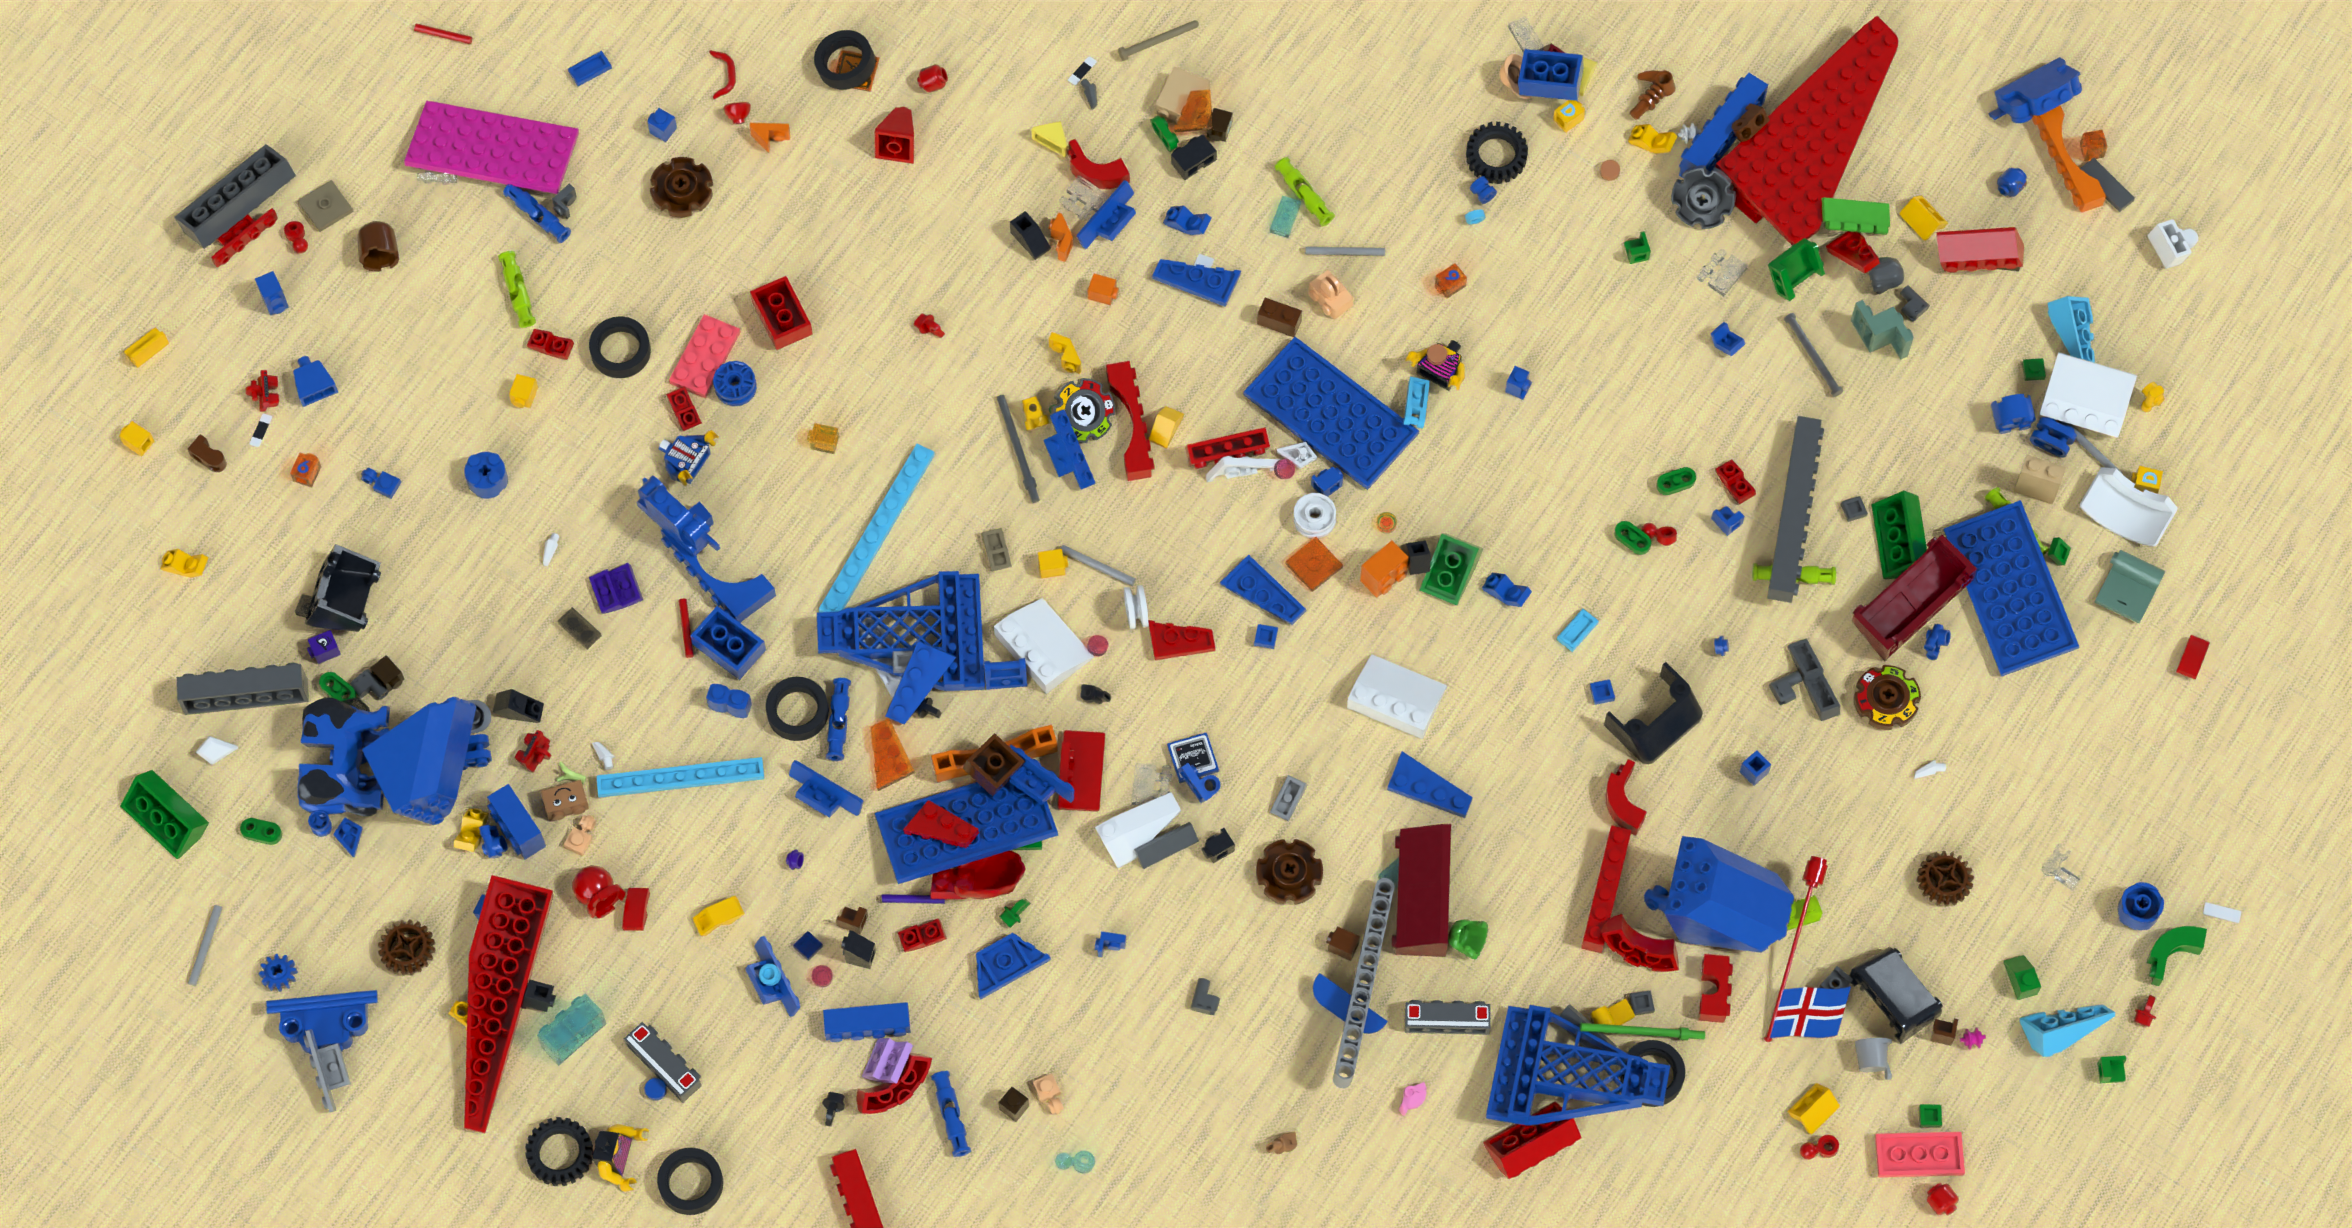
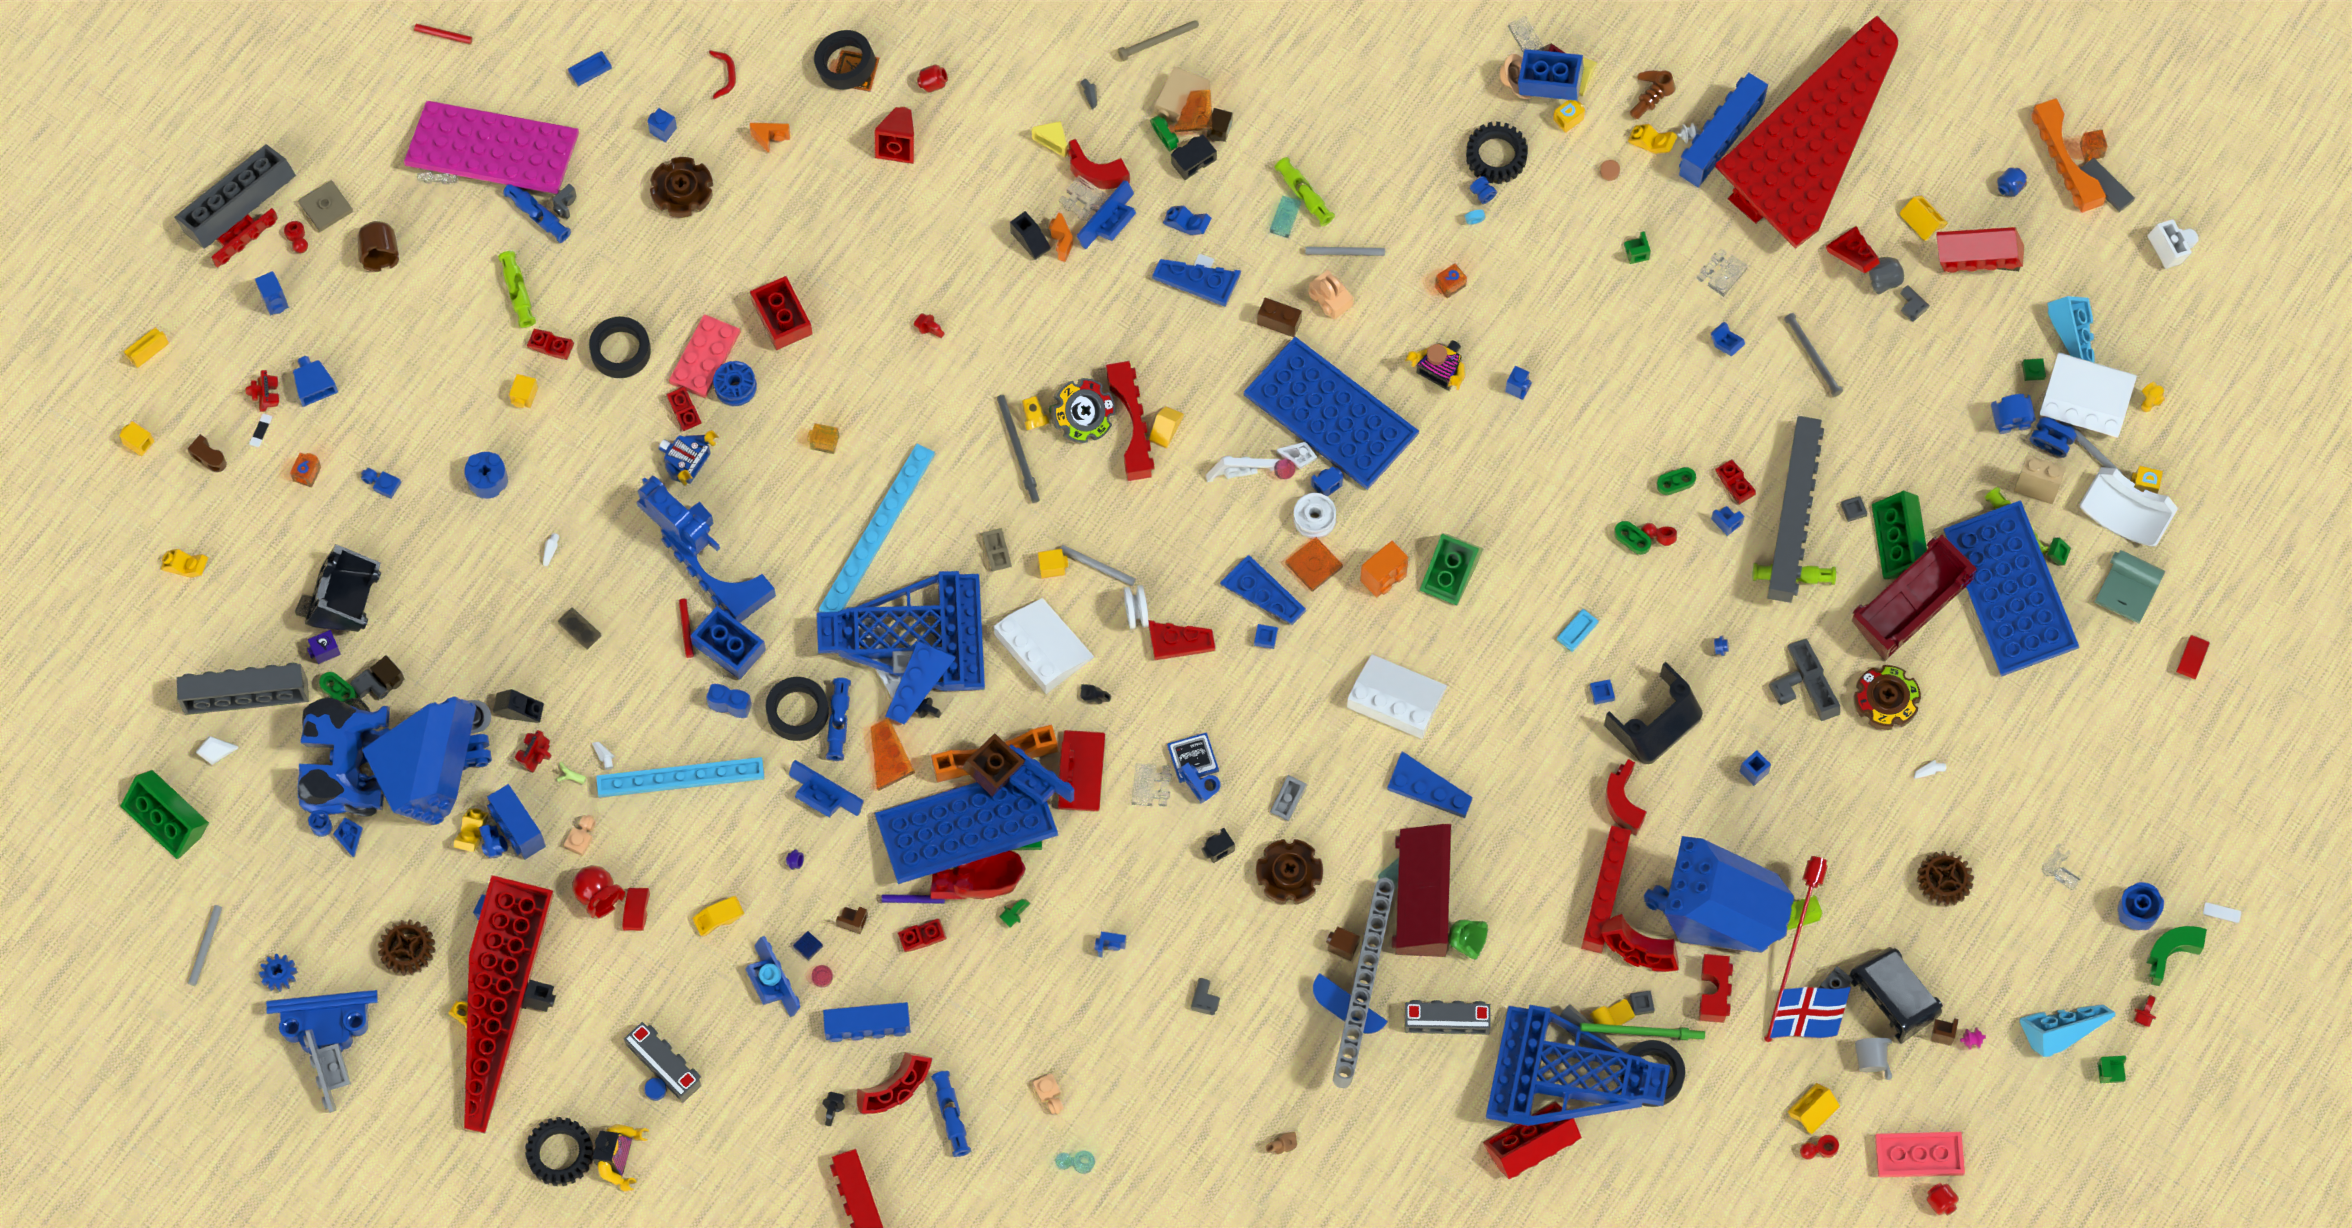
green plate [240,818,282,845] -> none
clear light blue brick [537,993,607,1066] -> none
medium nougat brick [541,780,589,821] -> none
dark purple slope [589,563,643,614] -> none
black tyre [657,1148,723,1215] -> none
red brick [723,102,751,124] -> none
black slope [841,930,876,969] -> none
lavender slope [862,1038,913,1084] -> none
red wing [903,800,979,848] -> none
blue wing [976,933,1051,1000] -> none
blue plate [984,658,1027,690] -> none
dark brown brick [998,1087,1029,1122] -> none
blue bracket [1043,410,1095,489] -> none
yellow slope [1049,332,1082,374] -> none
sticker [1068,56,1097,85] -> none
clear pink tile [1087,635,1109,656] -> none
orange brick [1088,273,1119,306] -> none
white wedge [1095,792,1182,868] -> none
dark grey tile [1134,822,1199,869] -> none
red brick [1185,427,1270,469] -> none
clear yellow tile [1376,512,1397,533] -> none
bright pink piece [1399,1082,1427,1116] -> none
black slope [1401,540,1431,575] -> none
medium azure plate [1403,376,1430,429] -> none
blue slope [1482,572,1532,607] -> none
dark grey piece [1671,165,1736,229] -> none
reddish brown leg [1732,103,1770,142] -> none
green panel [1768,238,1825,301] -> none
bright green windscreen [1822,197,1890,235] -> none
sand green bracket [1851,300,1913,360] -> none
green plate [1919,1104,1942,1128] -> none
blue plate [1924,624,1951,660] -> none
blue brick [1989,57,2082,123] -> none
green slope [2003,955,2041,1000] -> none

